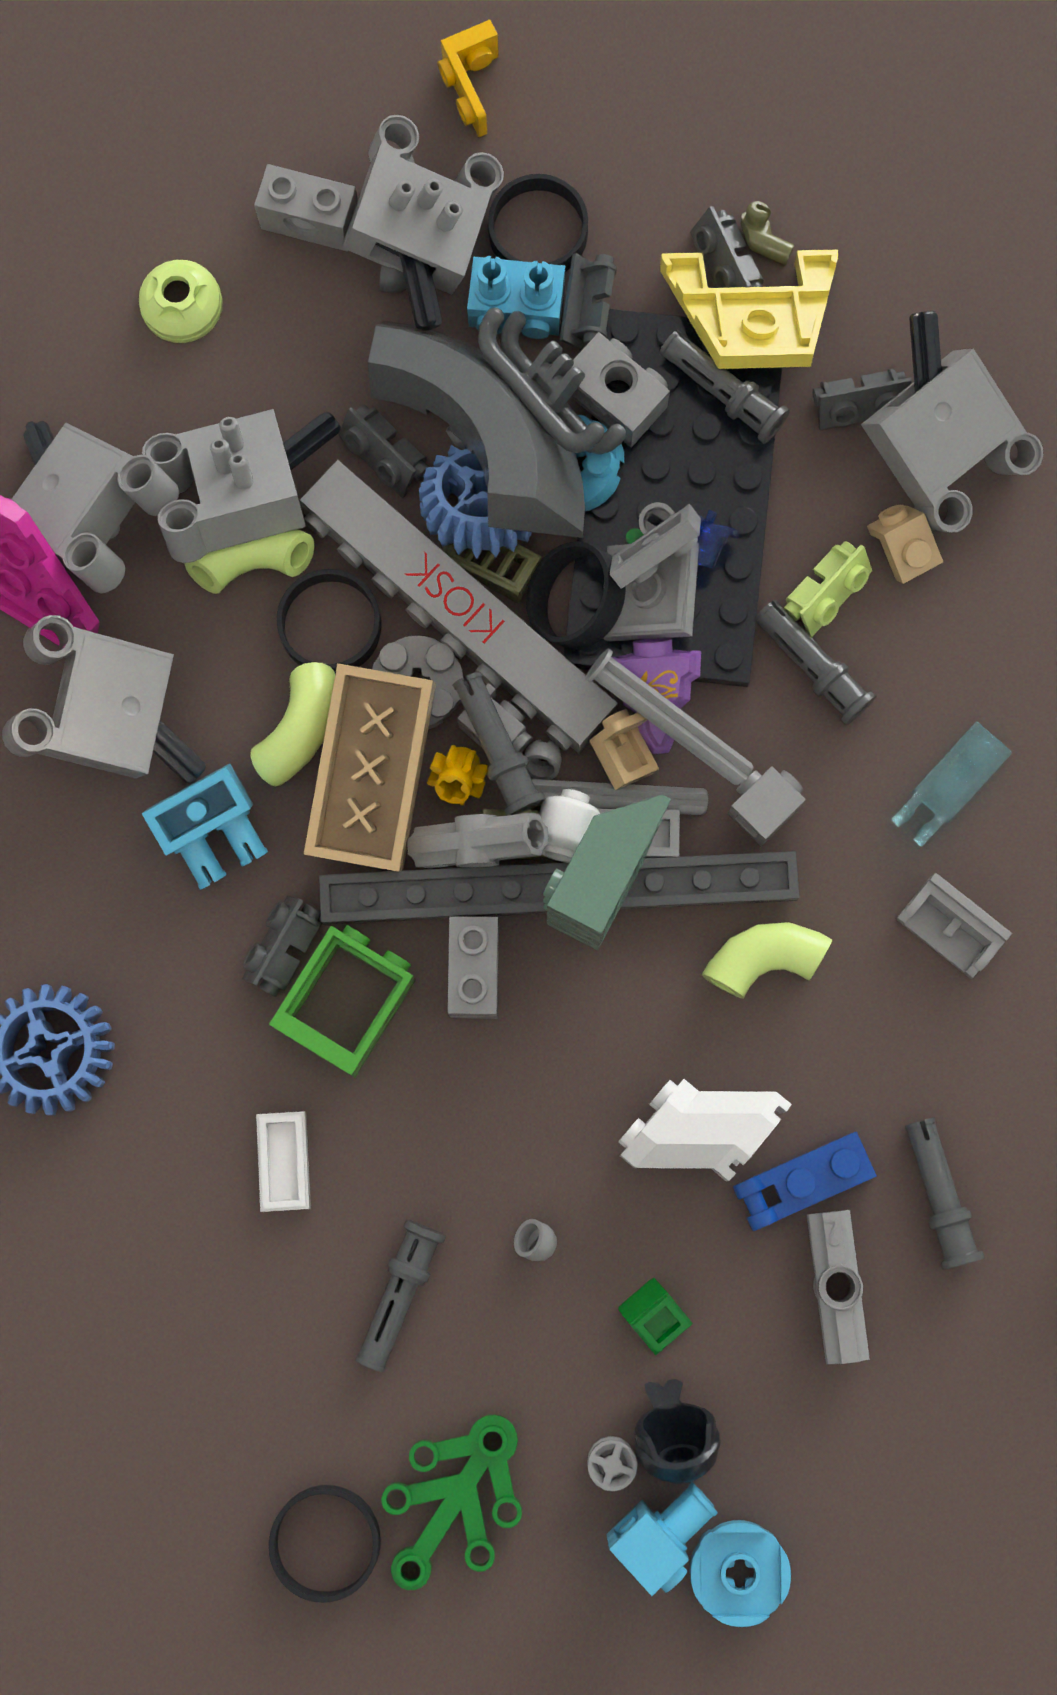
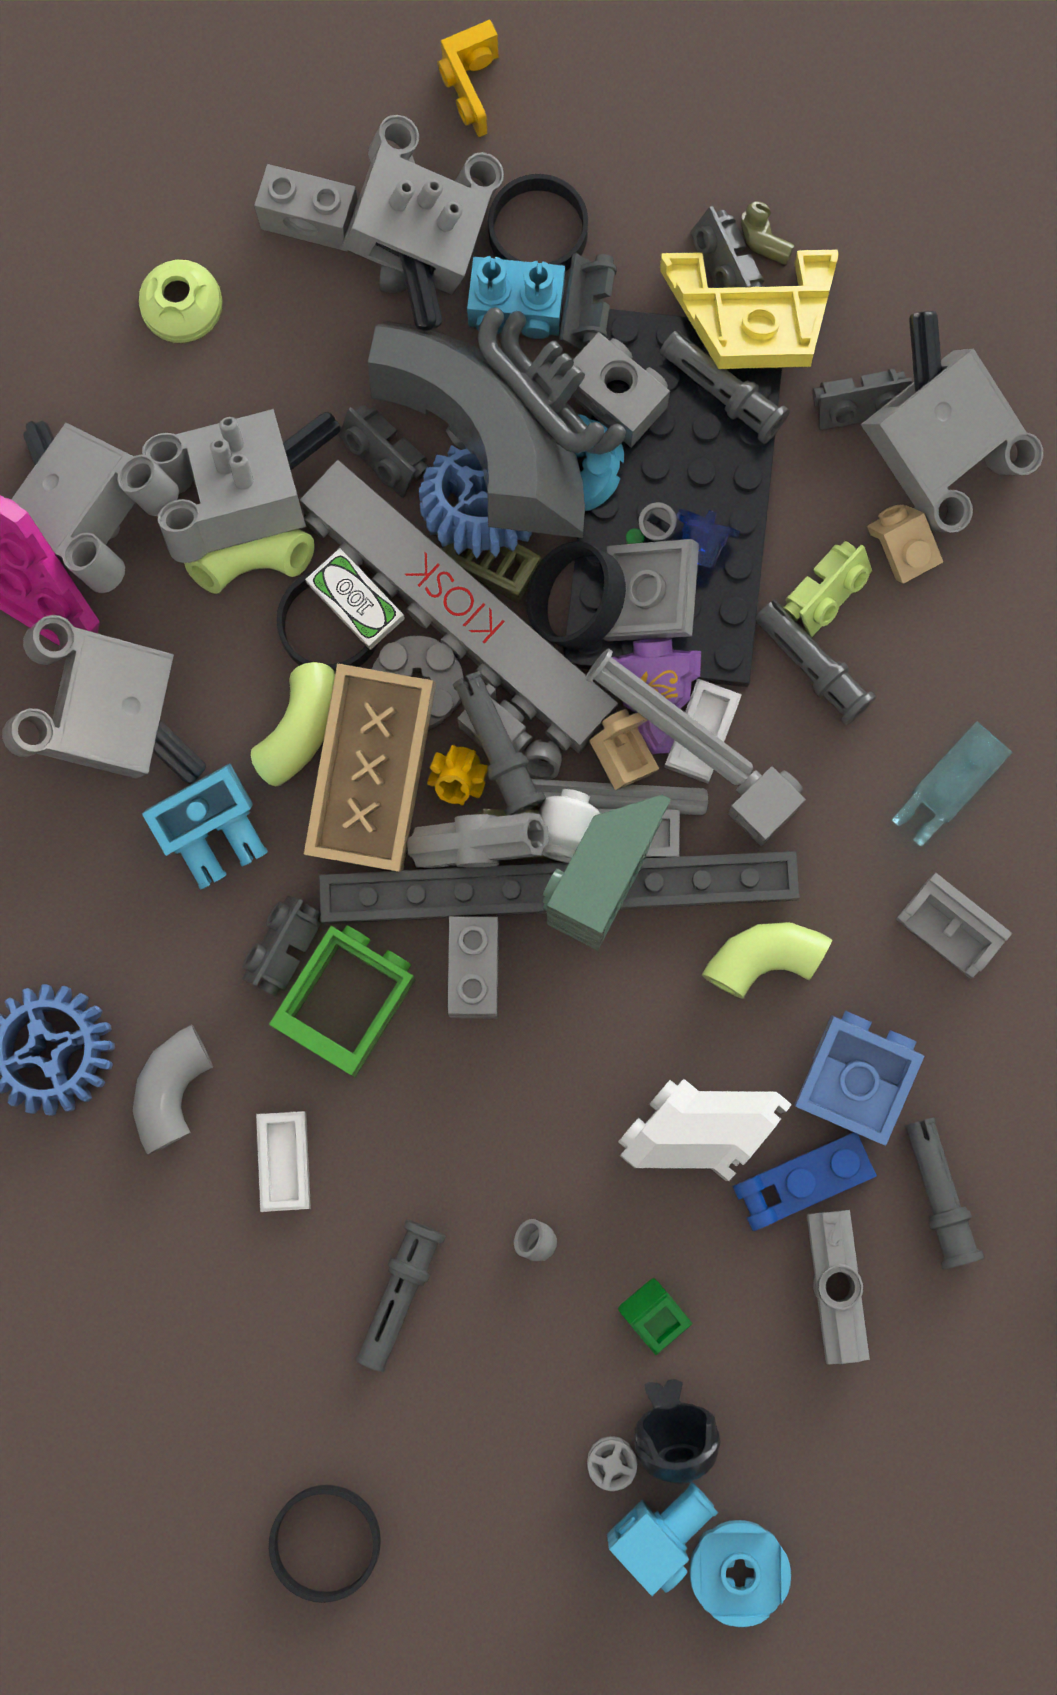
green plant [381,1414,522,1590] -> none
light grey plate [610,504,701,589] -> none
none -> light grey cylinder [132,1024,213,1155]
none -> white tile [305,548,405,650]
none -> white tile [664,679,742,784]
none -> medium blue plate [794,1011,925,1146]

